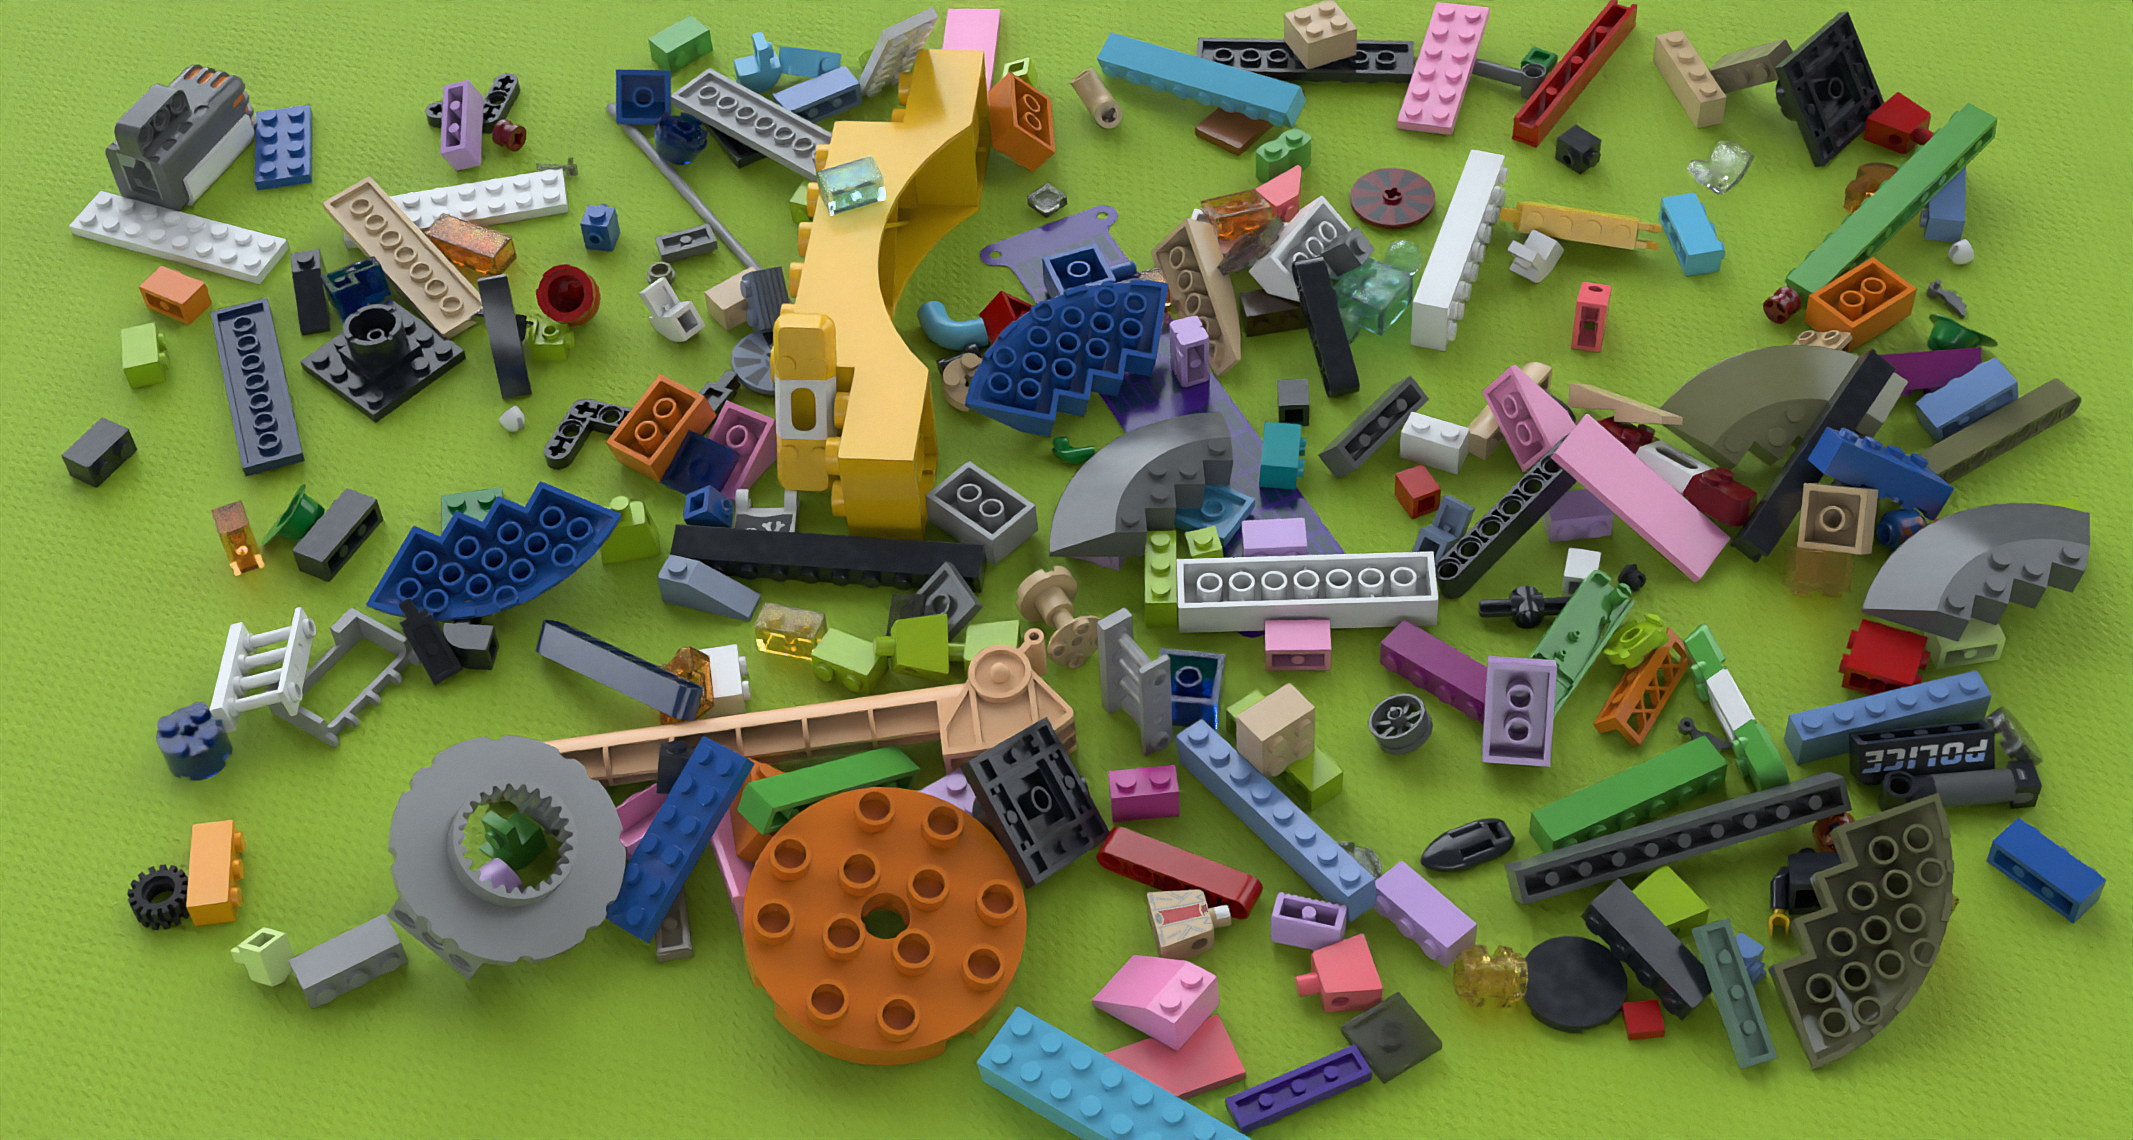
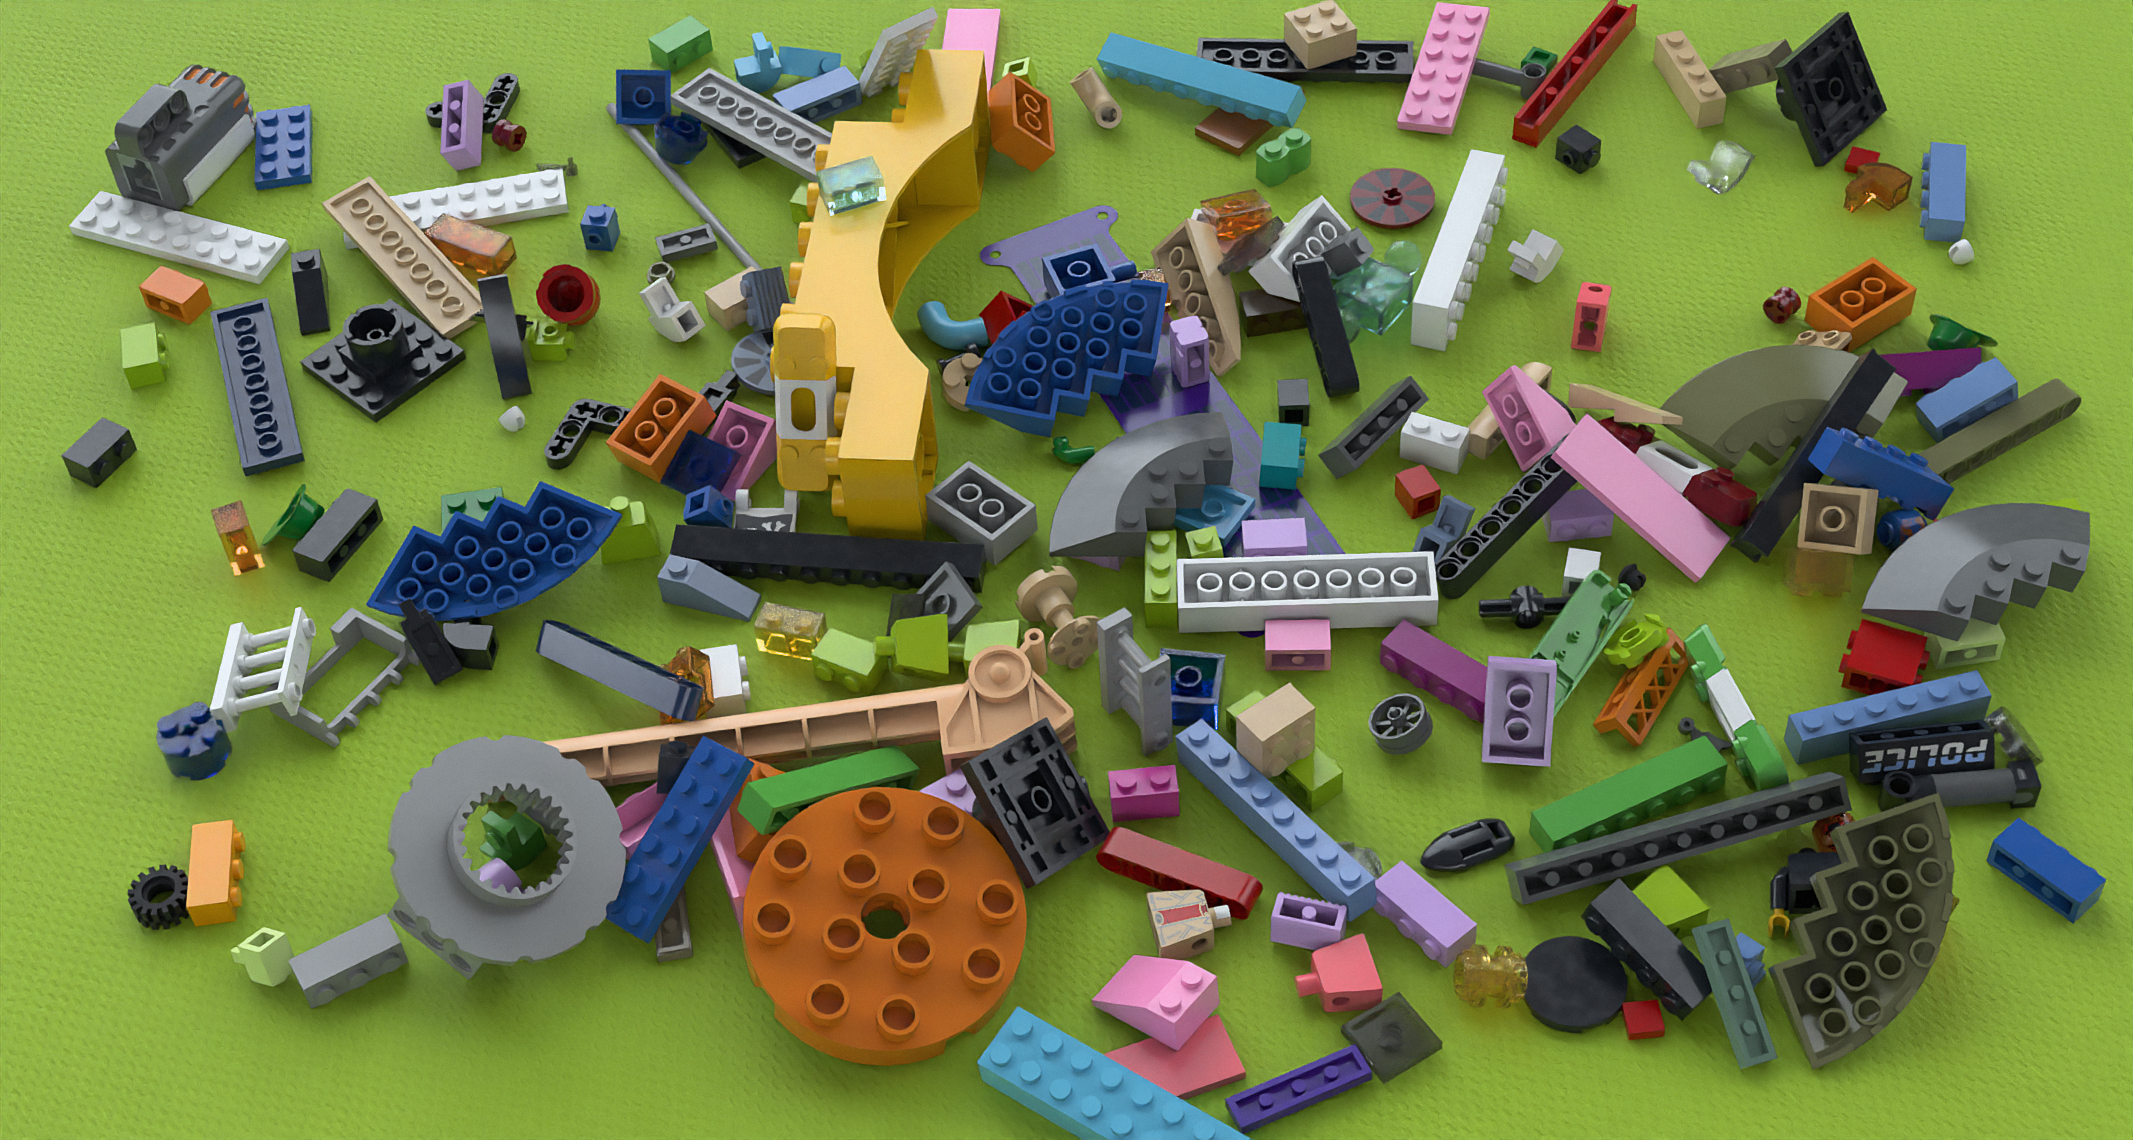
clear blue brick [320,256,391,324] -> none
clear smoke plate [1027,183,1067,218] -> none
coral slope [1255,165,1302,223] -> none
yellow hinge [1499,201,1663,250] -> none
medium azure brick [1659,192,1725,277] -> none
bright green brick [1785,103,1997,309] -> none
red torso [1863,92,1934,154] -> none
dark grey piece [1926,279,1967,319] -> none
none -> red tile [1844,146,1880,178]

